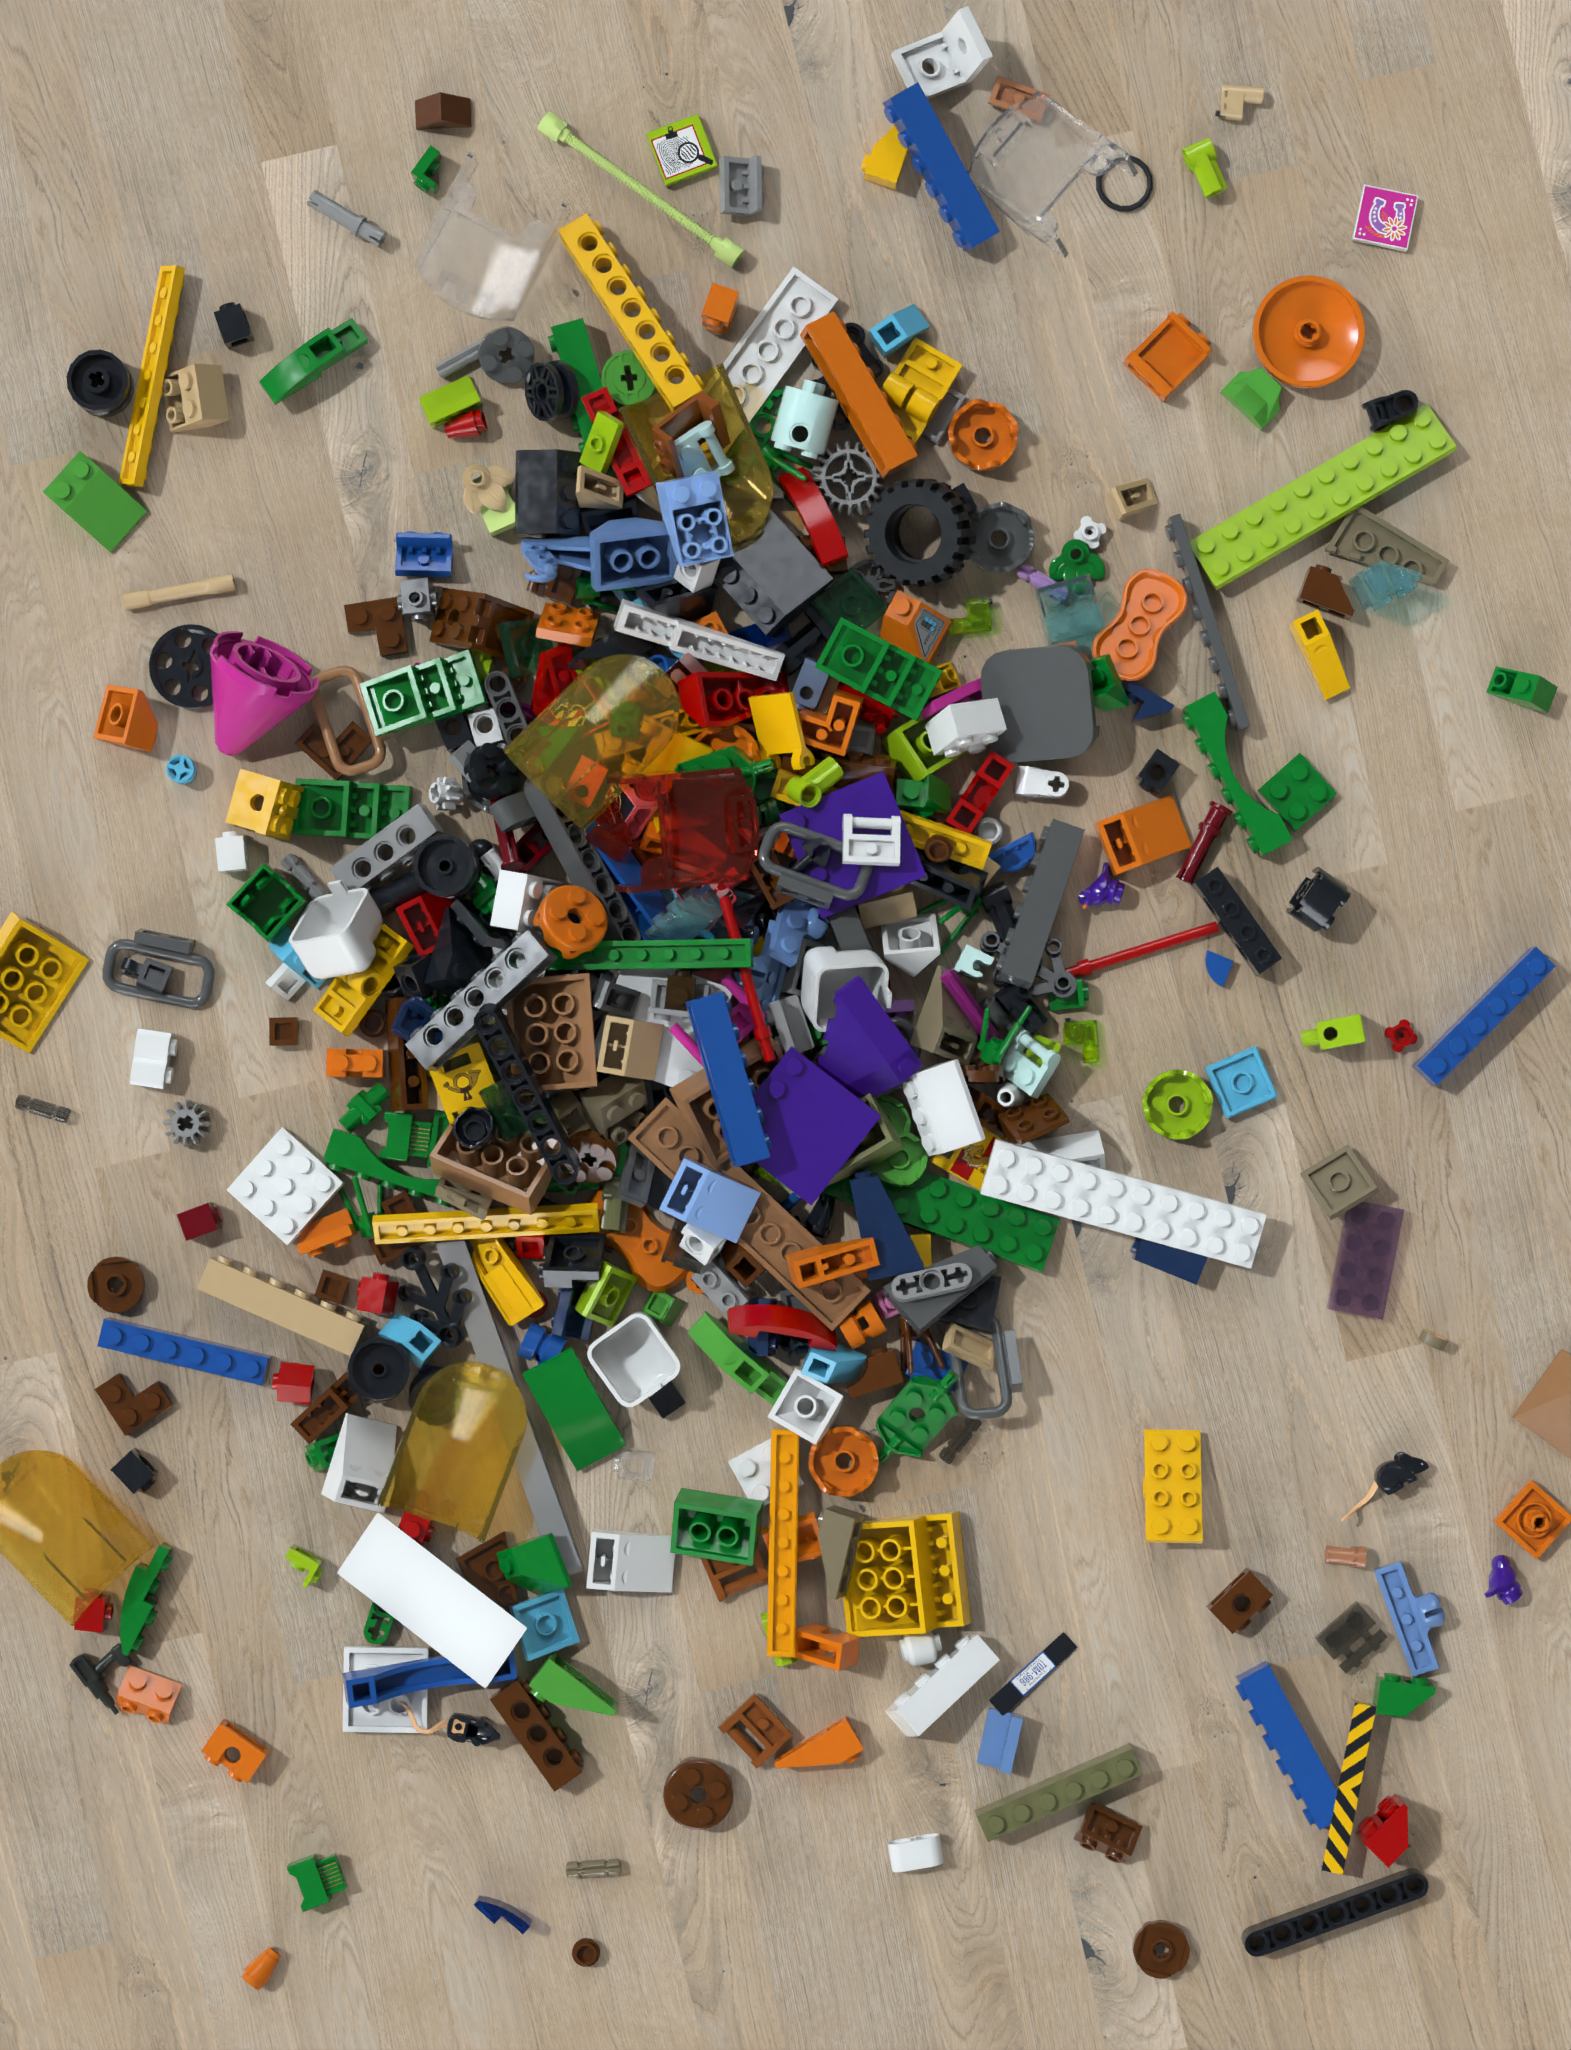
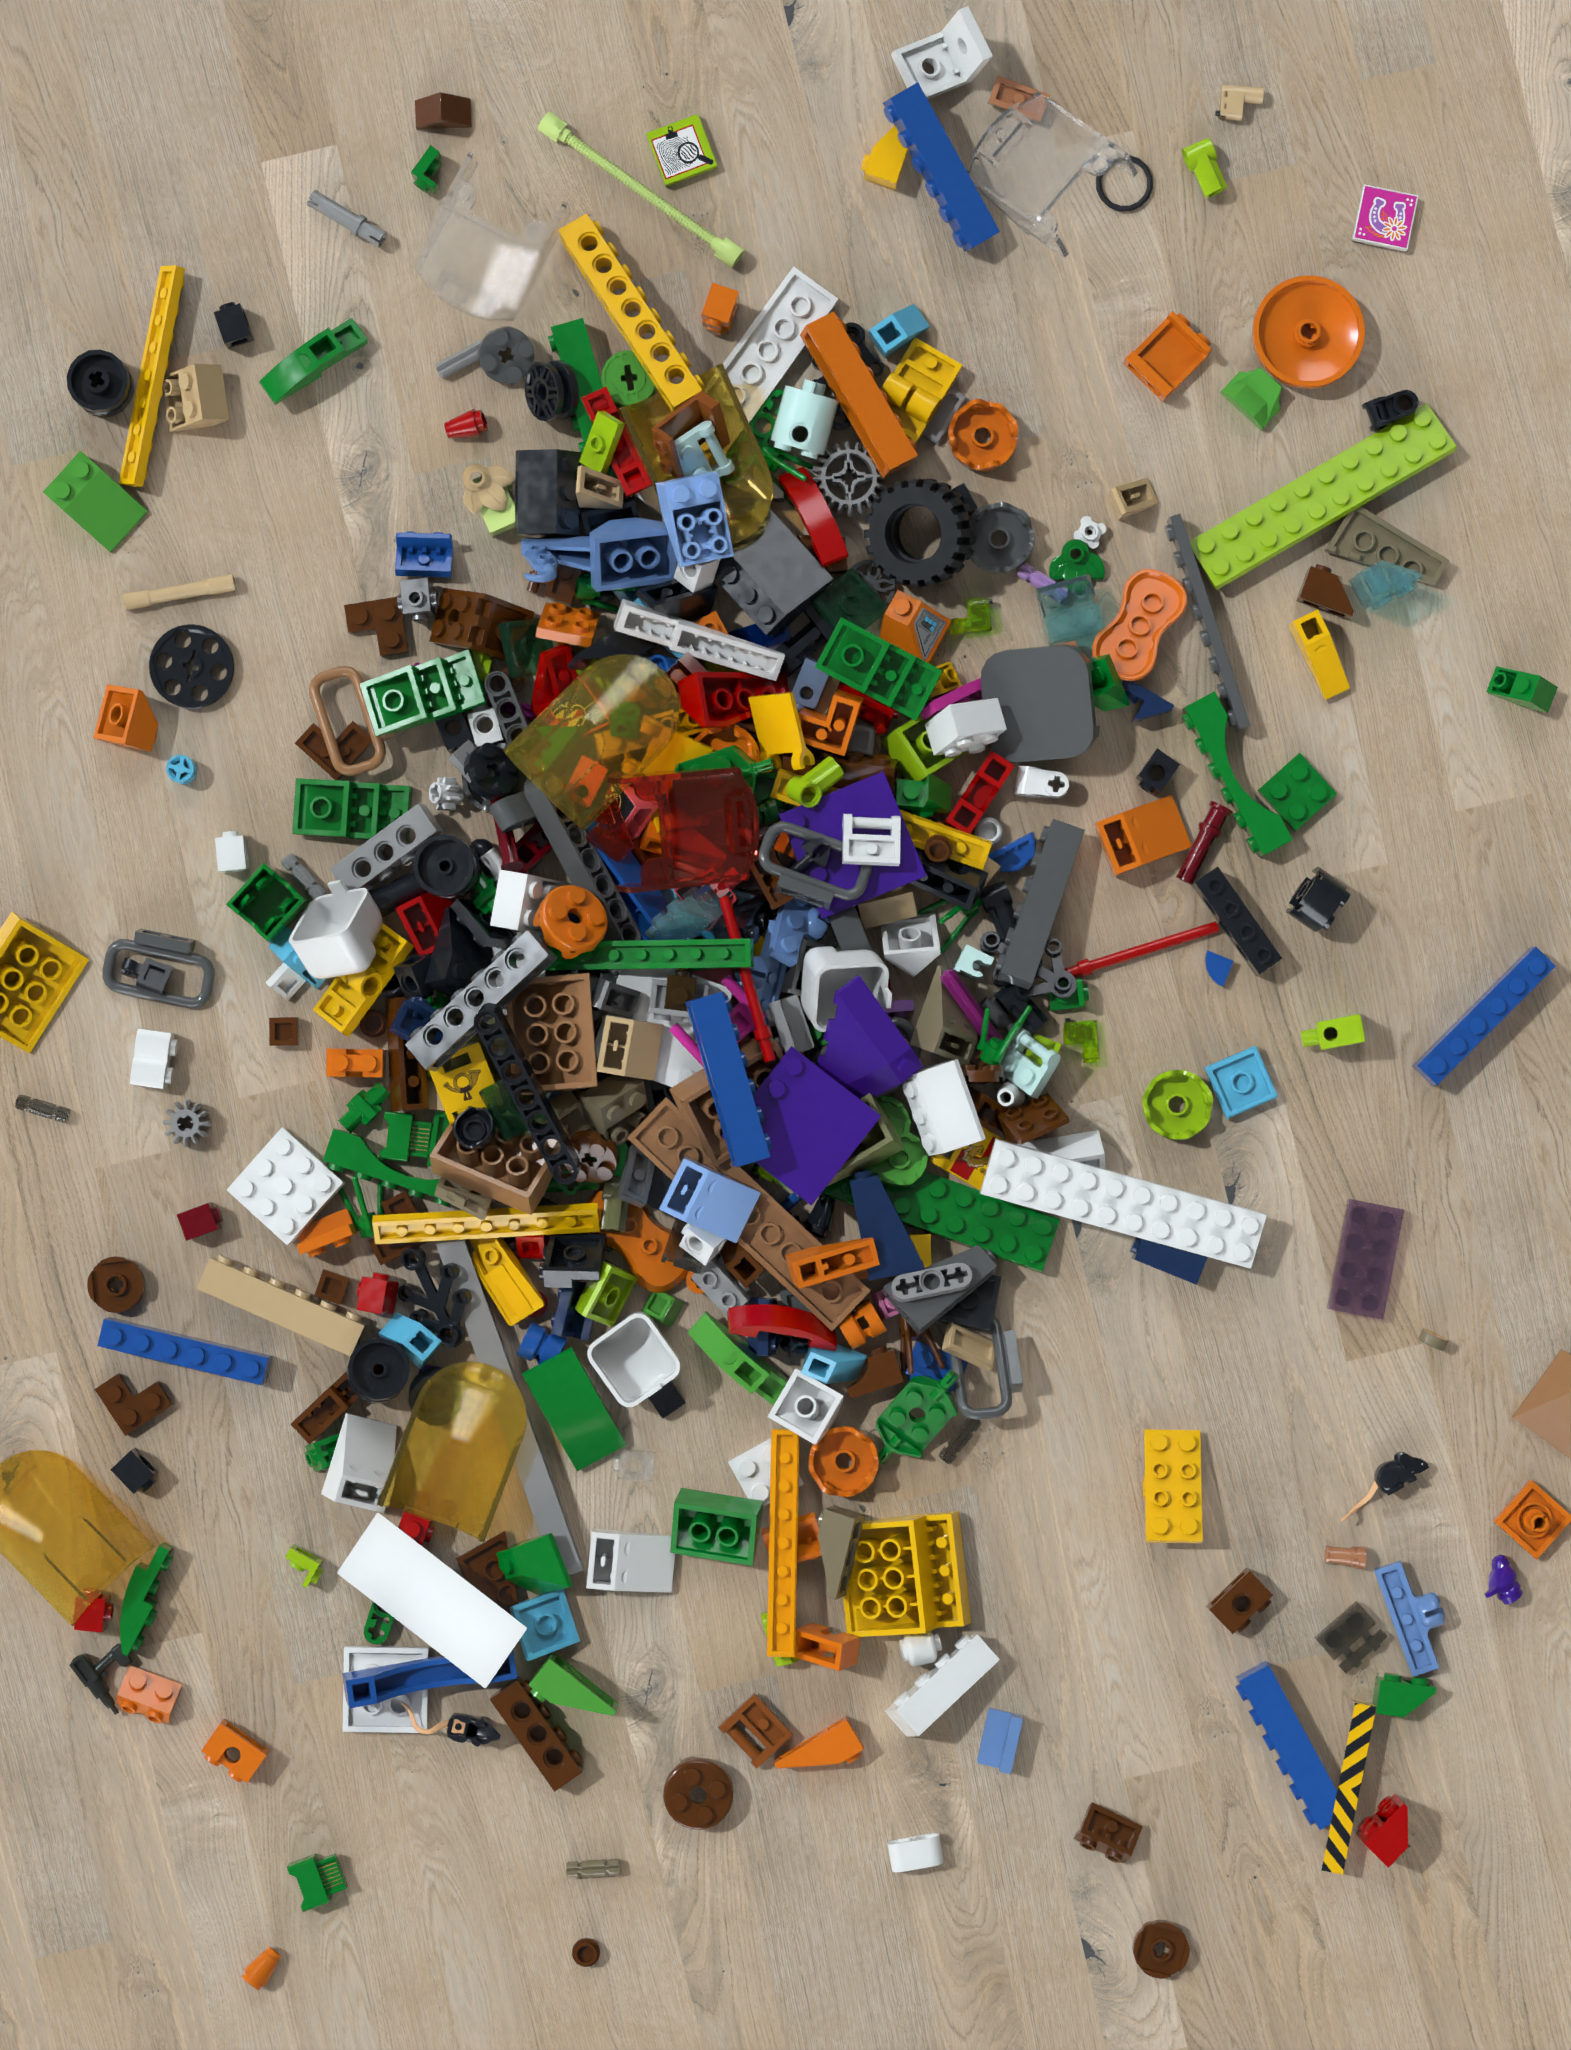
dark pink cone [210,631,319,756] -> none
yellow bracket [225,769,305,841] -> none
red brick [272,1362,315,1405] -> none
lime panel [419,375,483,429] -> none
clear blue slope [474,1895,532,1934] -> none
dark orange plate [701,1547,768,1602] -> none
light grey bracket [719,155,764,217] -> none
olive brick [975,1743,1143,1842] -> none
sticker [989,1632,1077,1715] -> none
dark purple animal [1078,862,1125,910] -> none
black beam [1241,1868,1429,1957] -> none
dark tan plate [1300,1145,1379,1221] -> none
red plate [1384,1019,1418,1052] -> none

